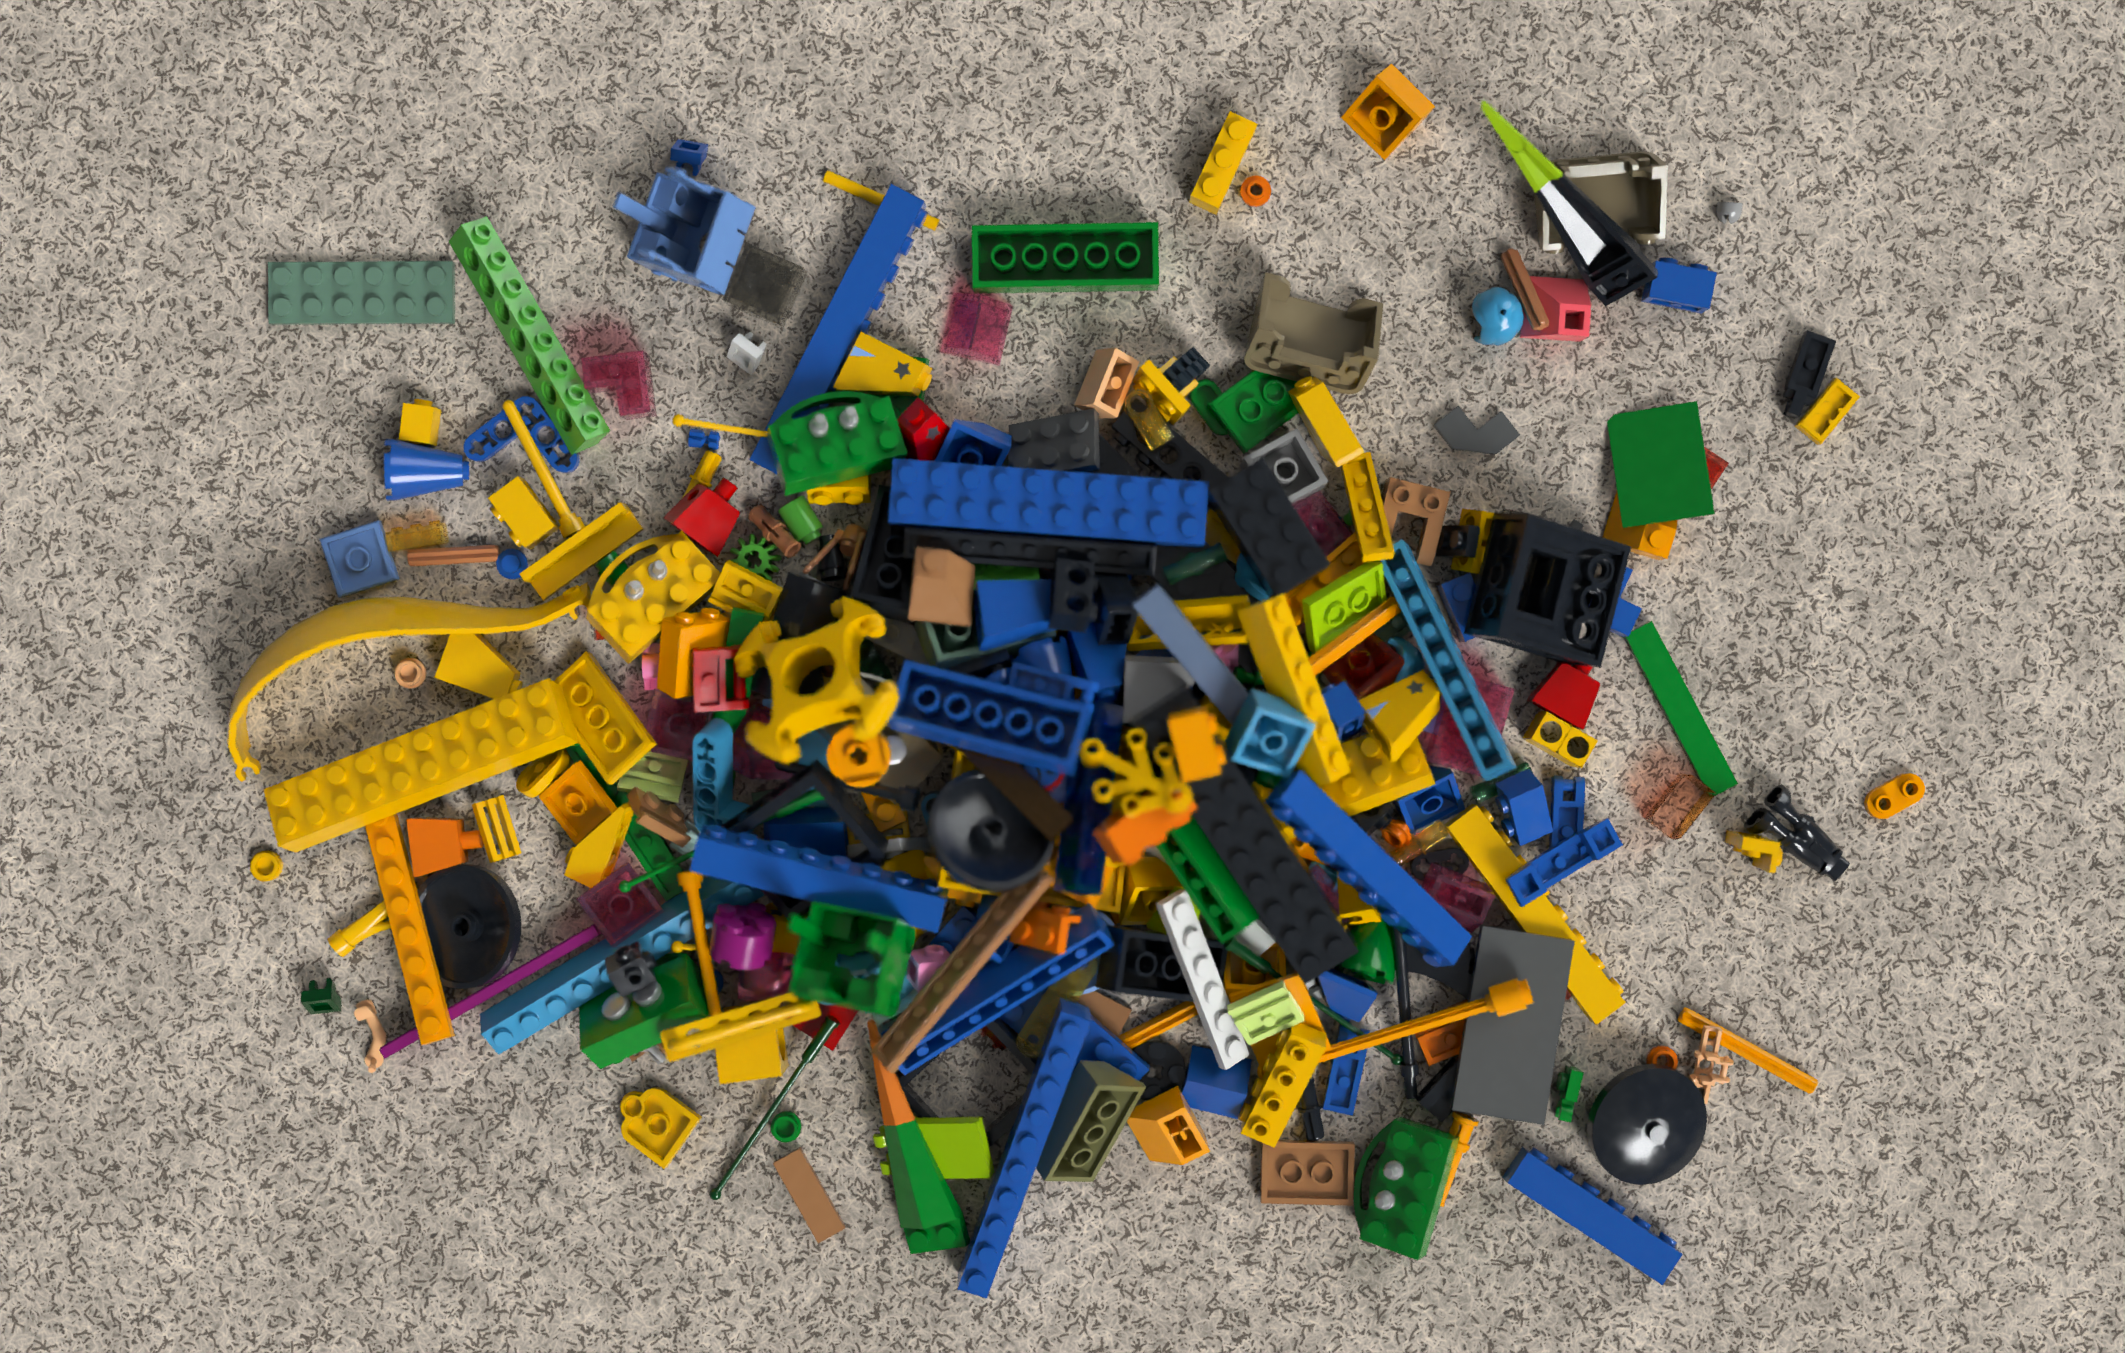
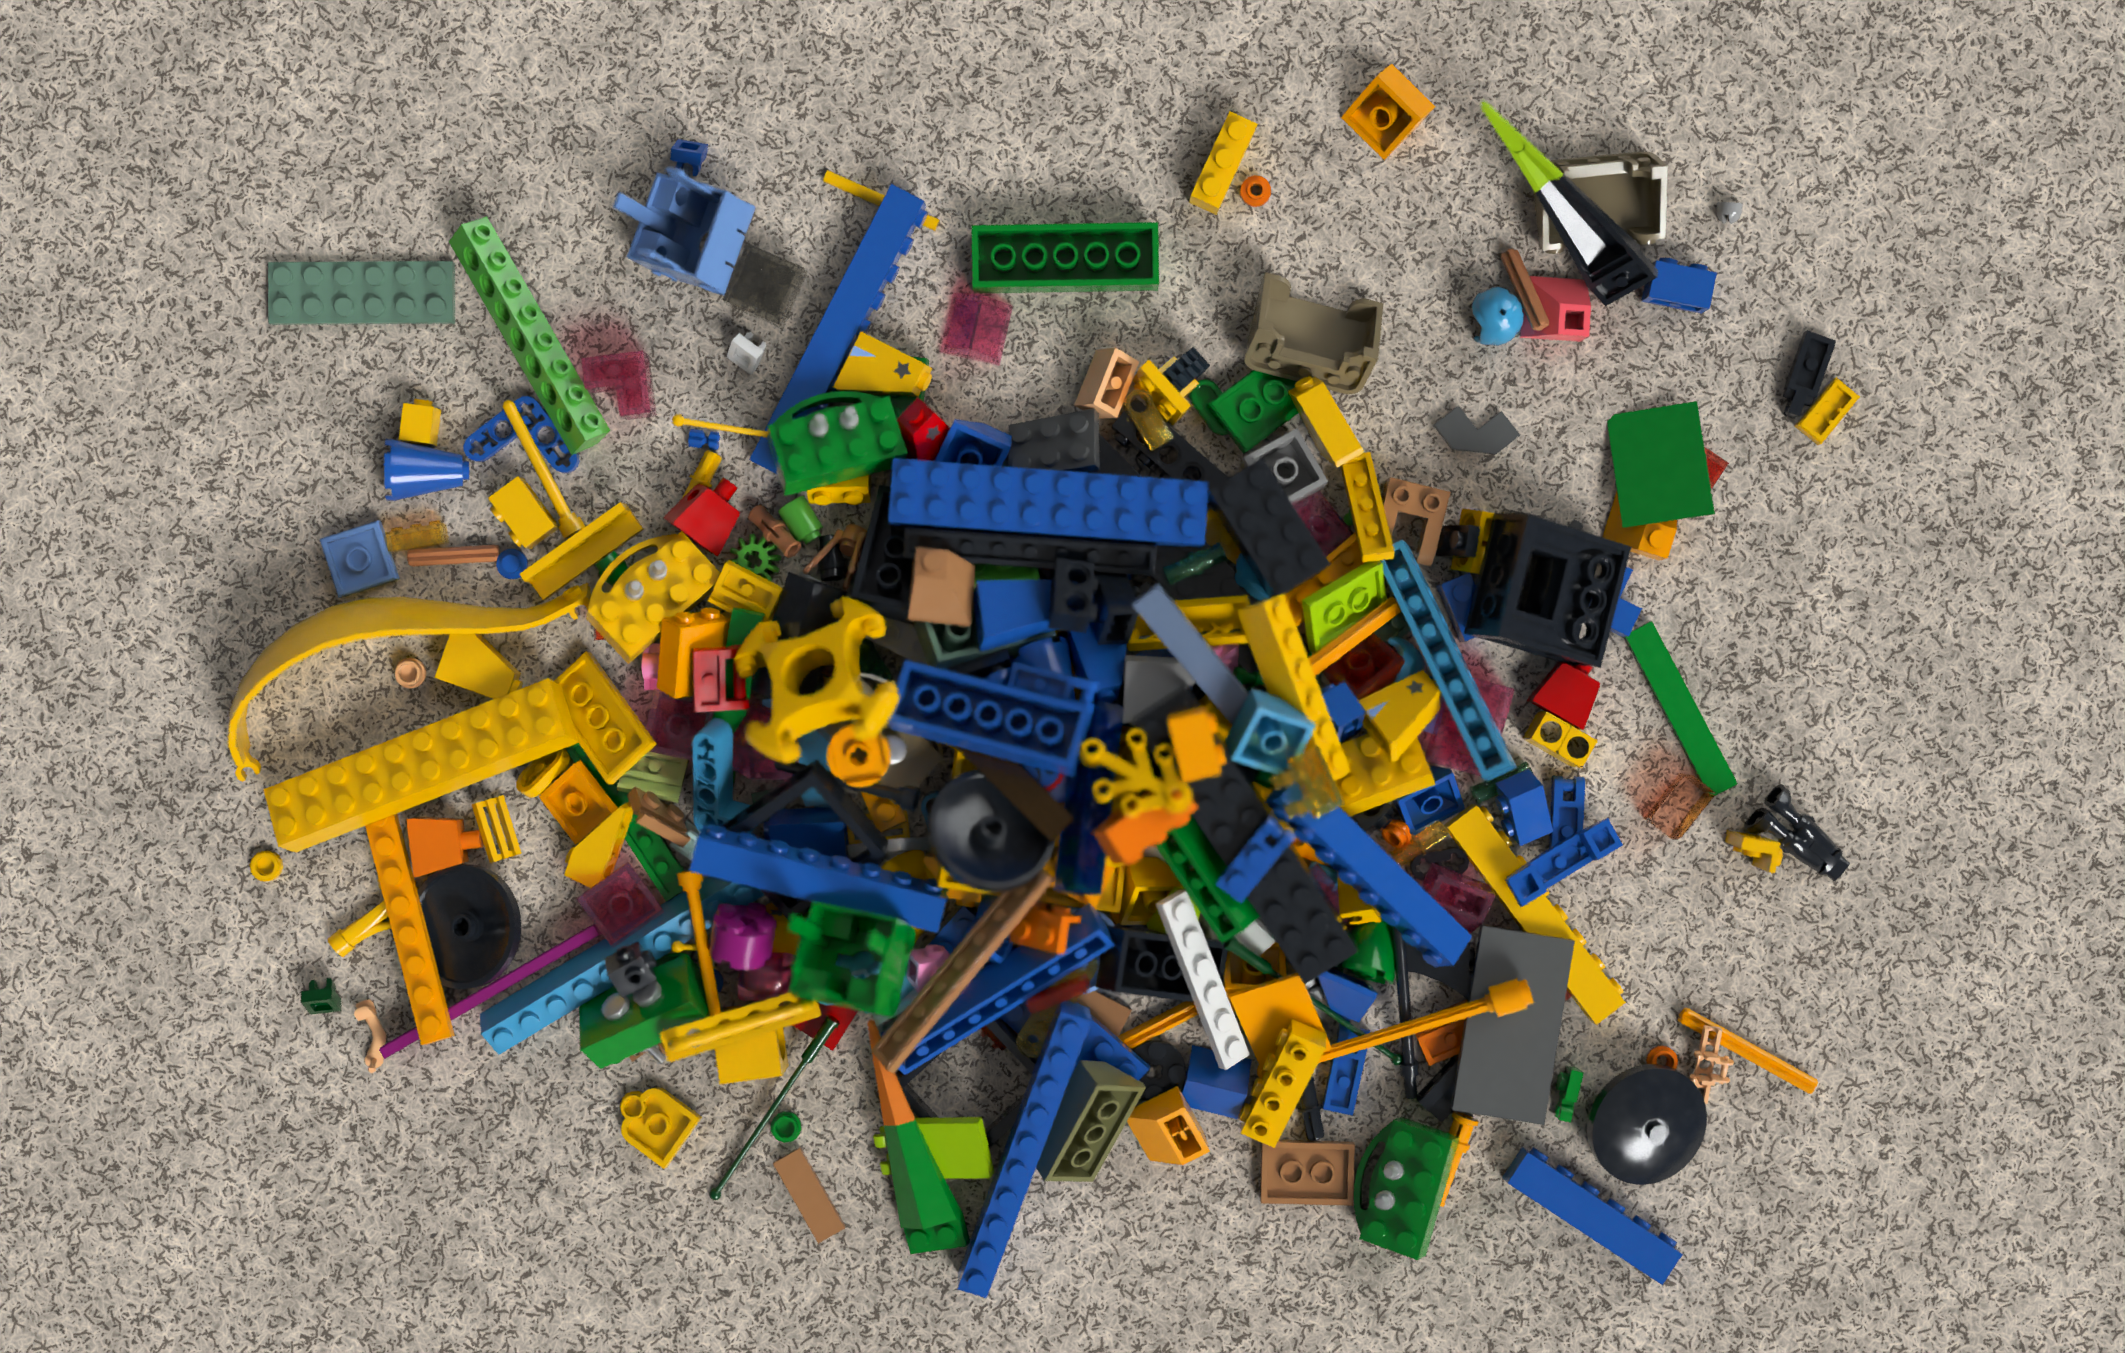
green piece [619,788,824,893] -> none
yellowish green plate [1227,980,1304,1045] -> none
light orange plate [1864,773,1925,819] -> none
none -> clear red tile [1026,973,1091,1014]
none -> blue plate [1216,815,1296,903]
none -> clear yellow plate [1271,745,1344,819]

